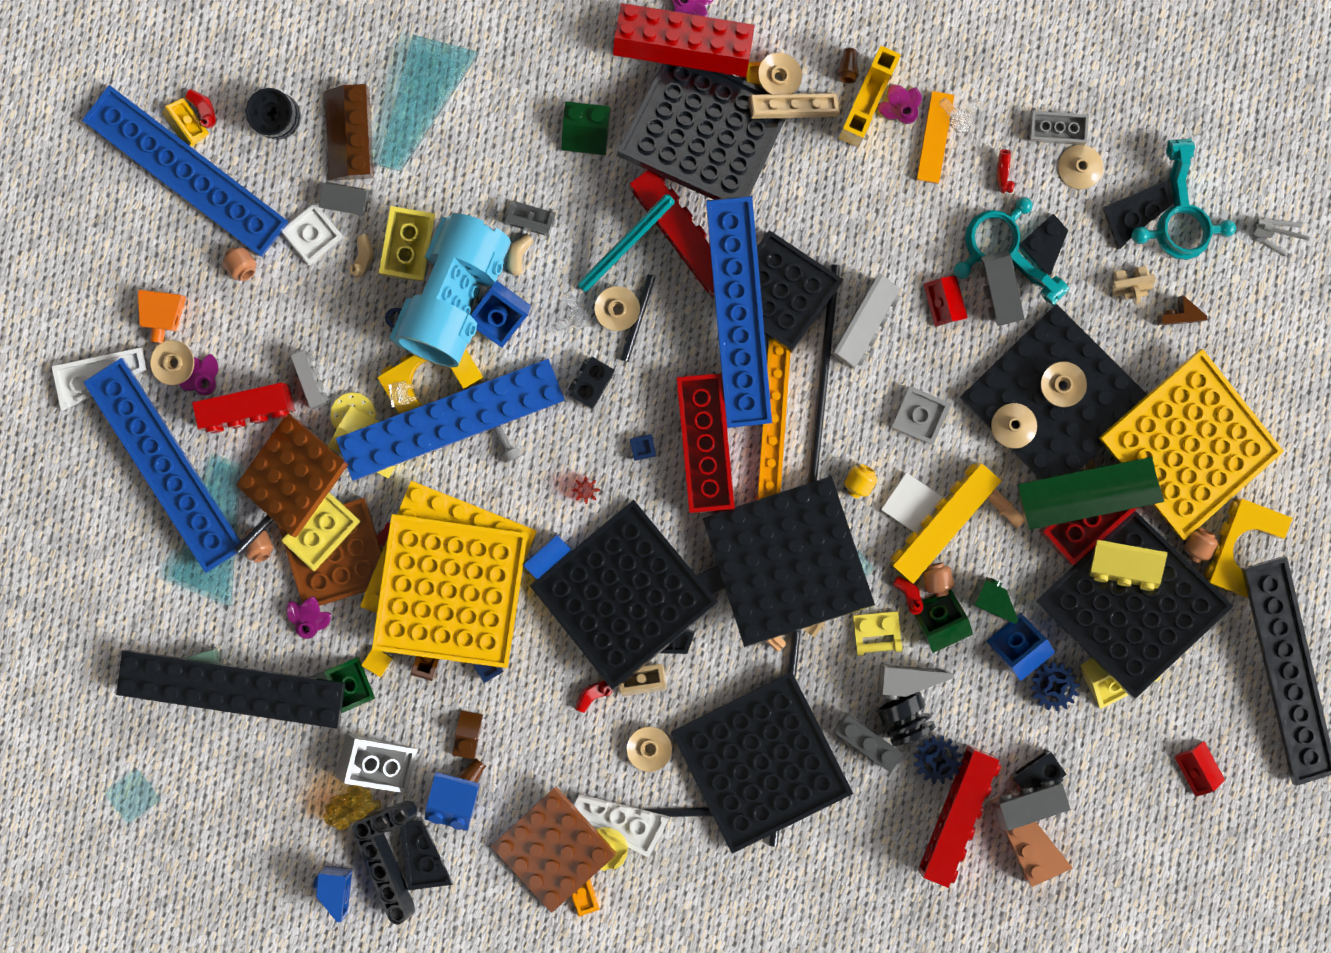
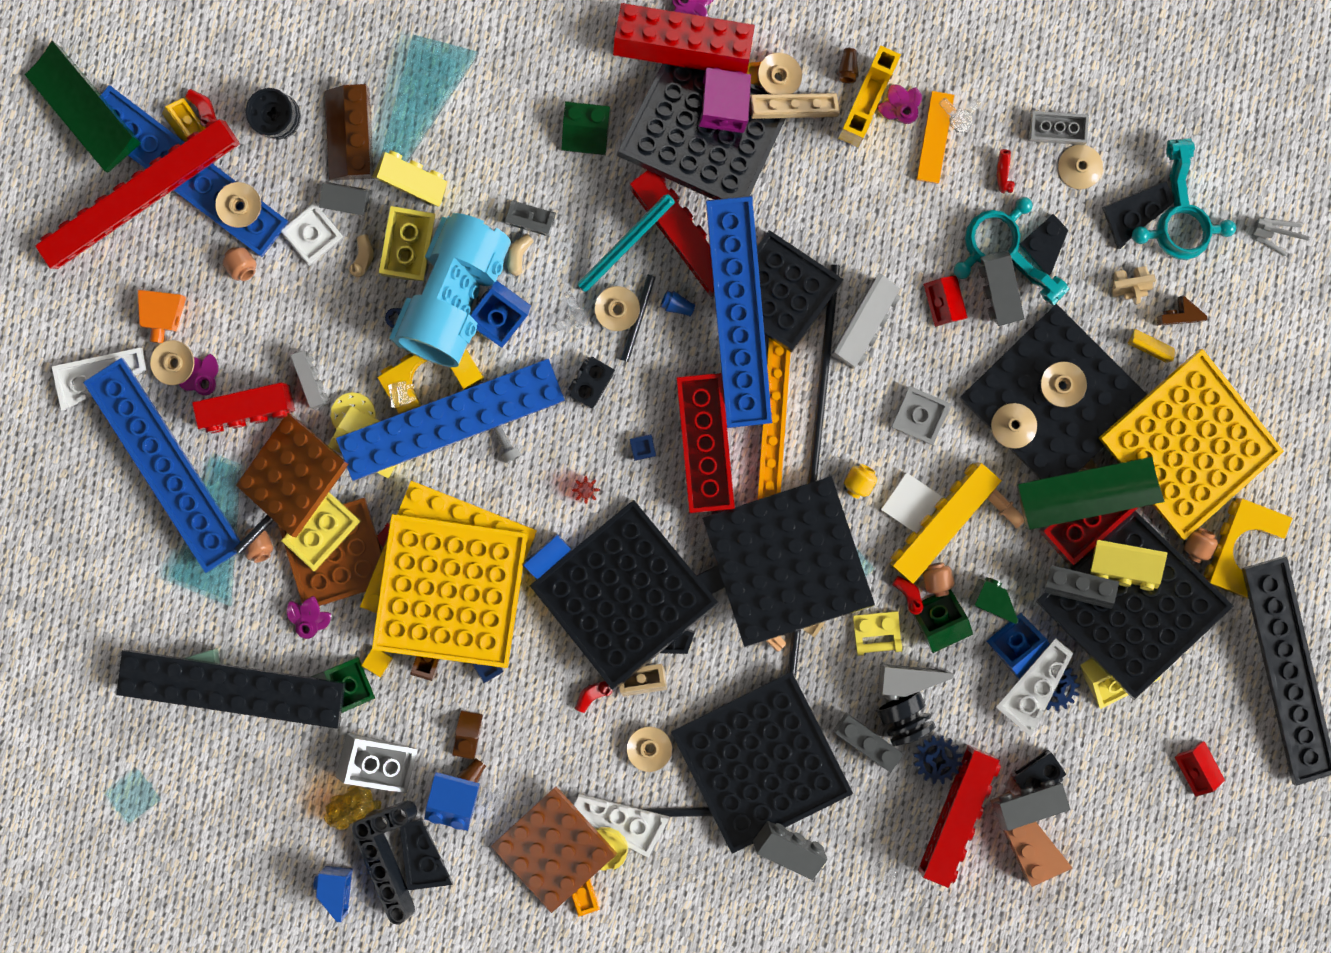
none -> dark green arch [24,41,141,173]
none -> red brick [35,119,240,269]
none -> tan dish [215,182,261,228]
none -> light yellow slope [372,150,447,207]
none -> blue cone [660,290,695,317]
none -> magenta panel [699,68,751,133]
none -> dark grey brick [753,821,827,880]
none -> white wing [996,638,1073,737]
none -> dark grey brick [1044,565,1119,609]
none -> yellow slope [1128,329,1175,363]

